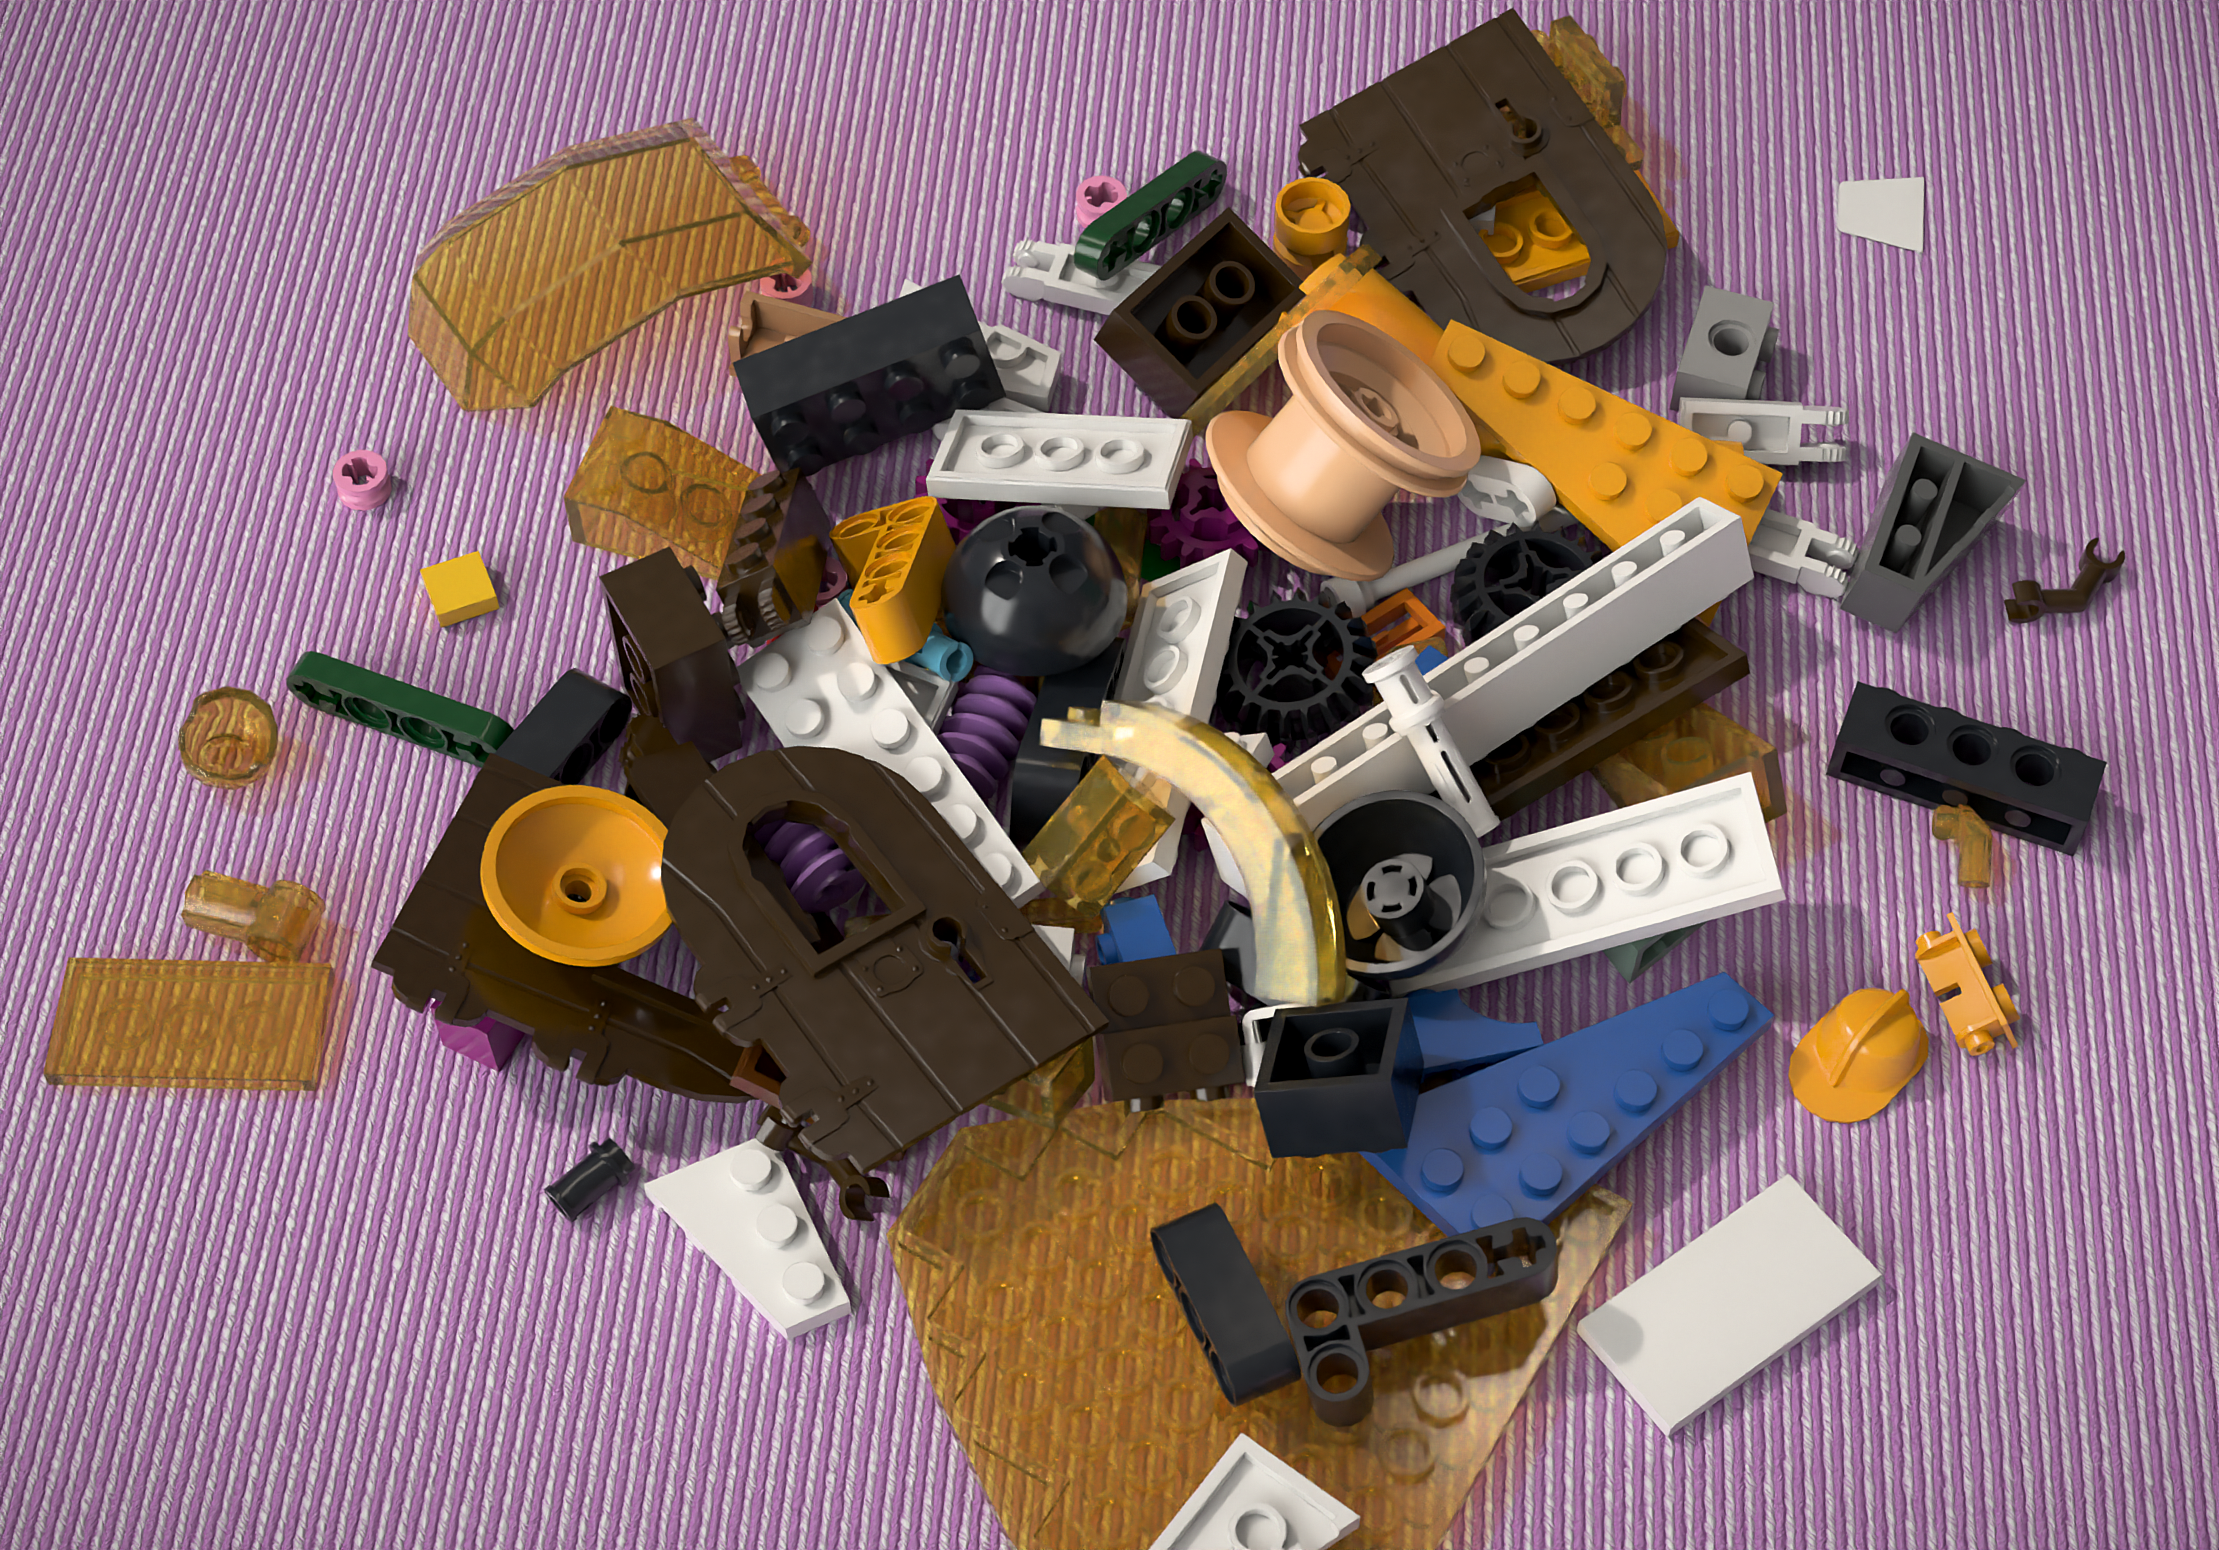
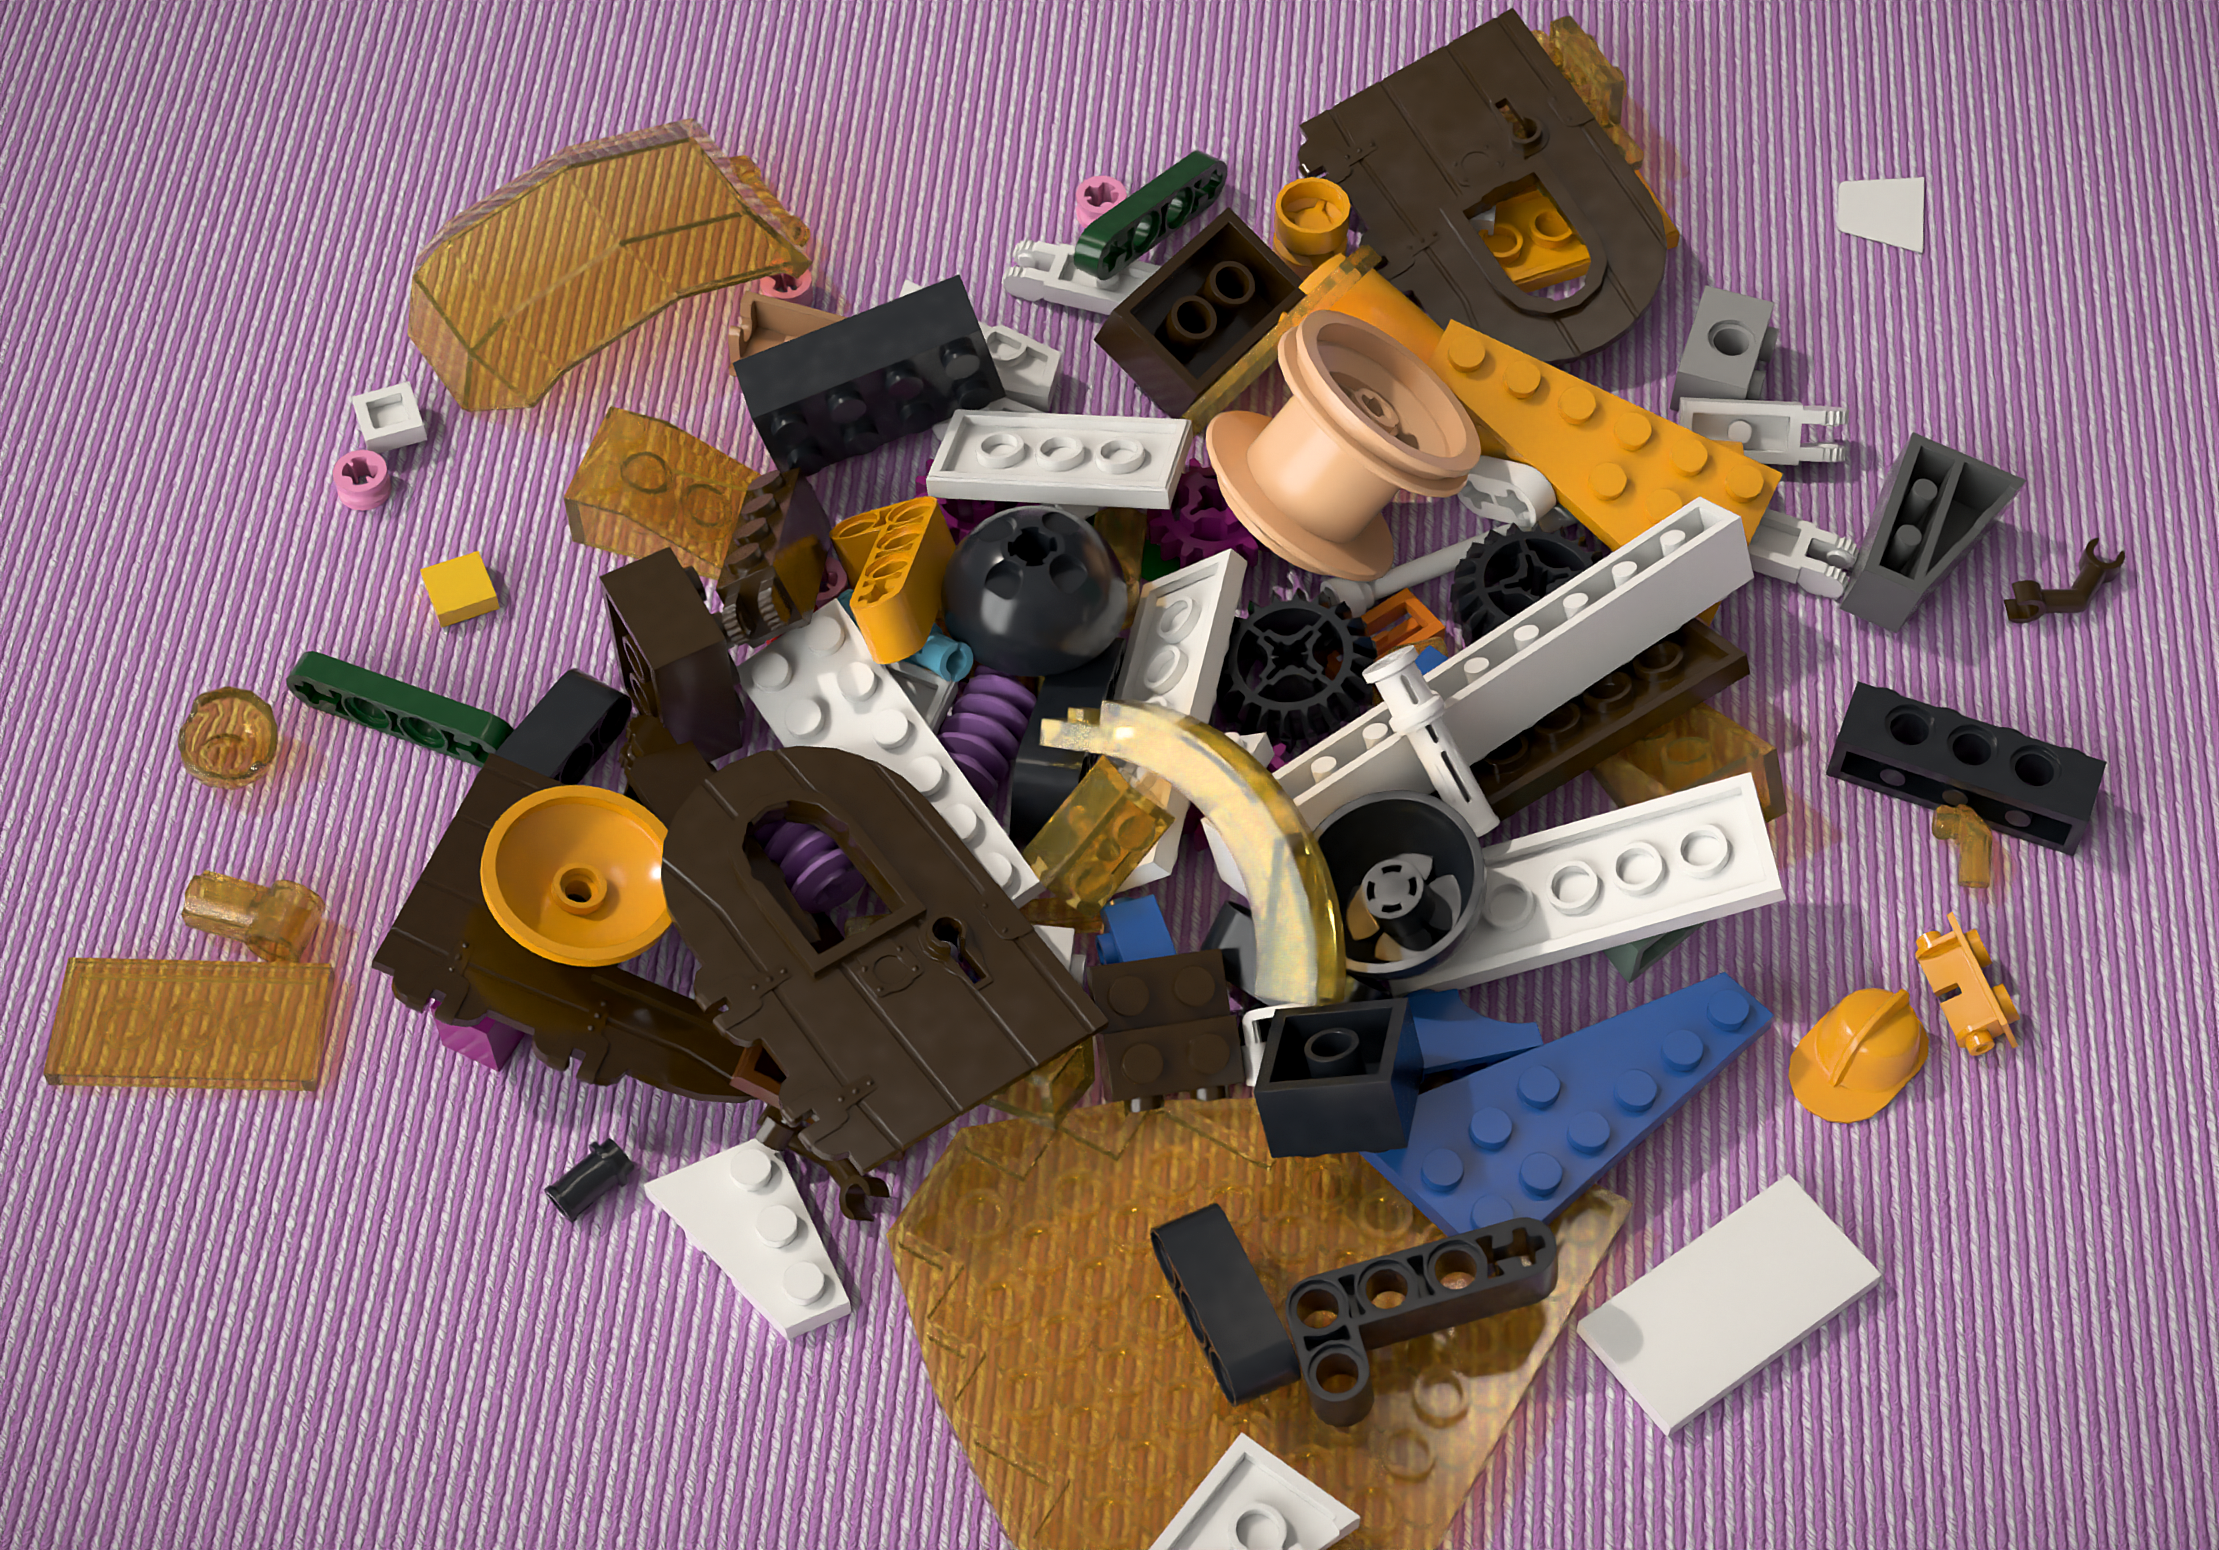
none -> white plate [351,381,428,454]

